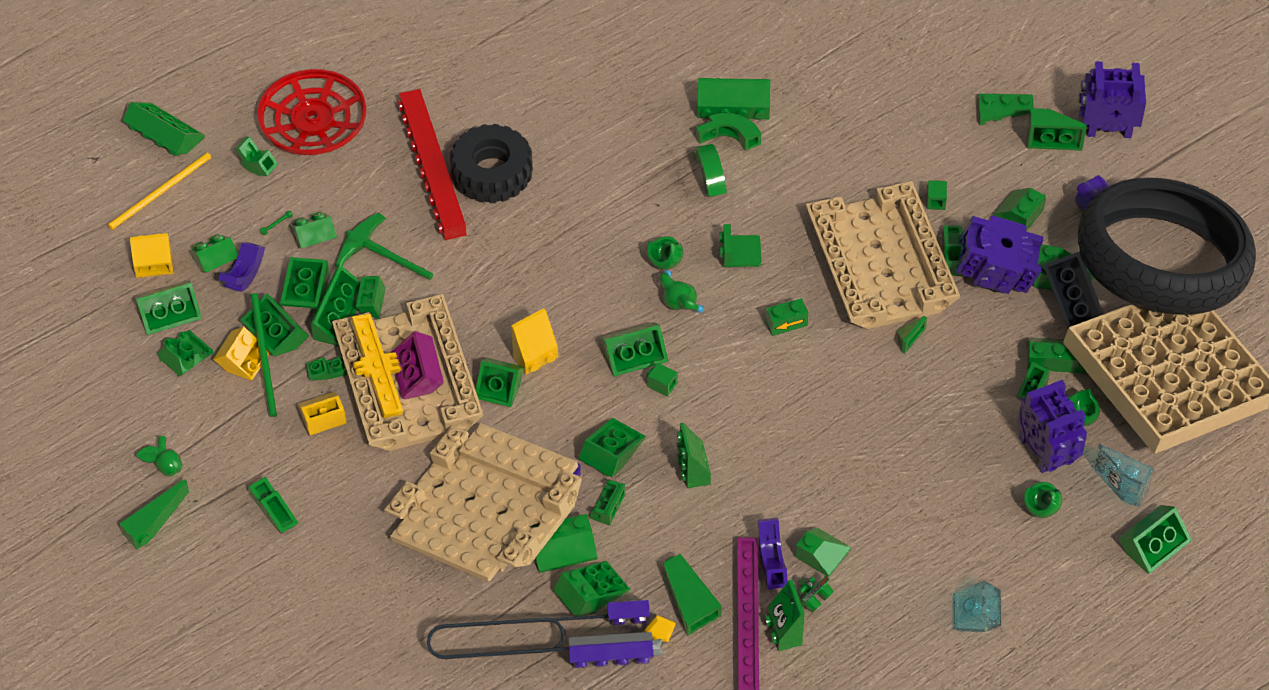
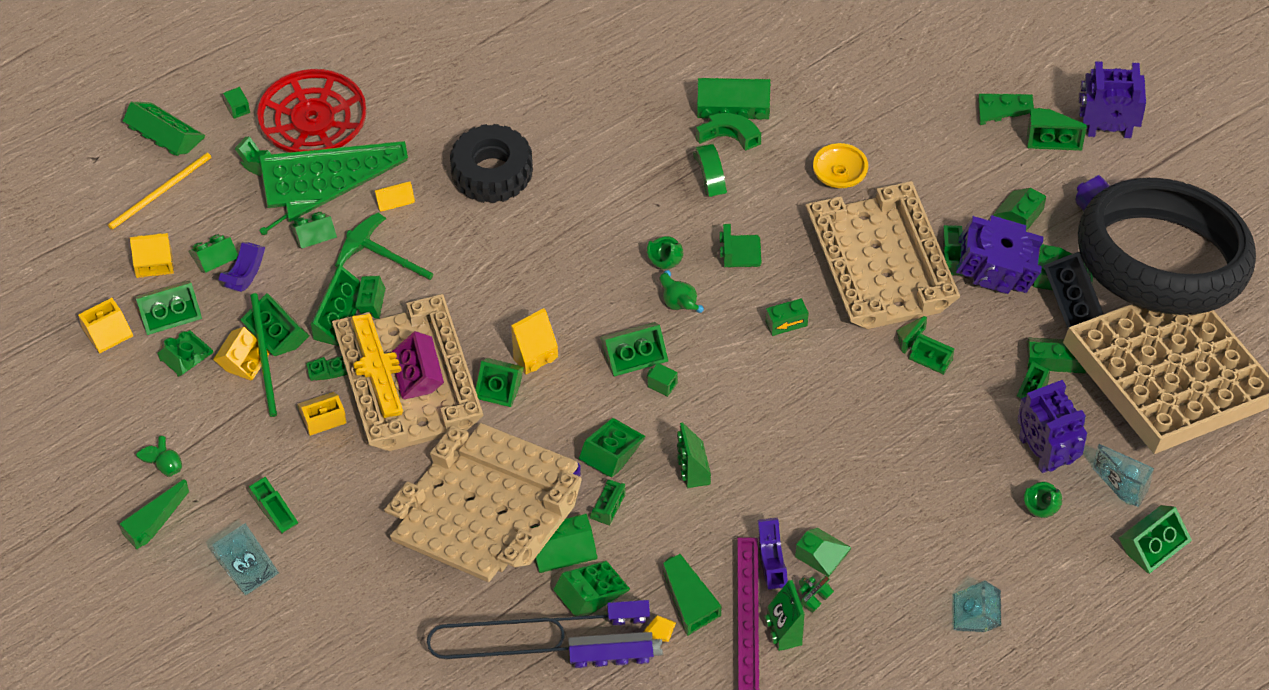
green slope [280,257,330,309] -> none
red brick [397,89,467,240] -> none
green brick [927,180,947,210] -> none
green piece [1068,389,1100,426] -> none
none -> yellow slope [78,298,133,354]
none -> clear light blue slope [210,523,279,596]
none -> green brick [223,87,250,119]
none -> green wing [259,141,408,222]
none -> yellow slope [375,181,415,212]
none -> yellow dish [813,143,868,188]
none -> green hinge [909,333,954,375]

